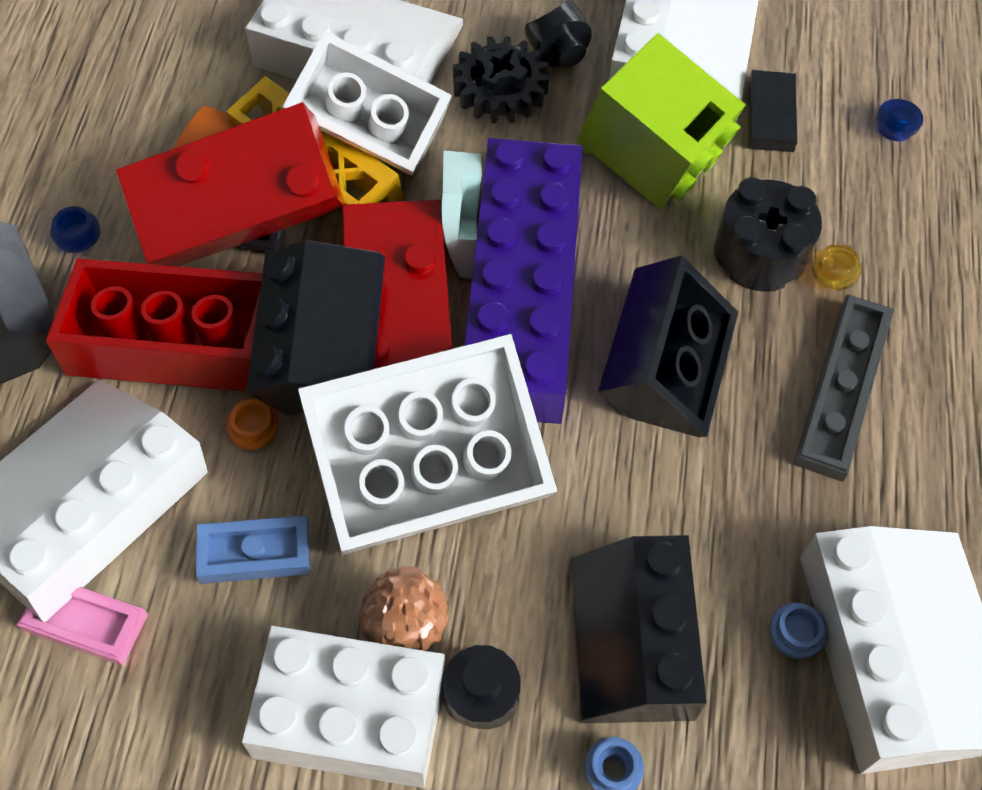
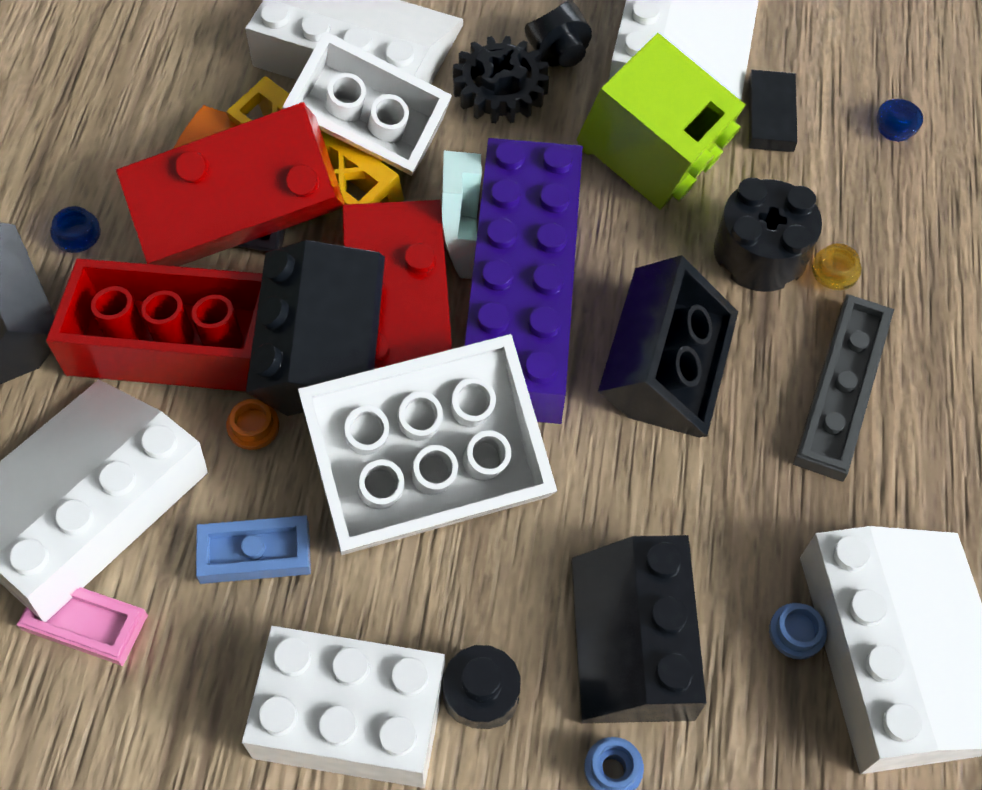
nougat piece [358,566,449,651] -> none

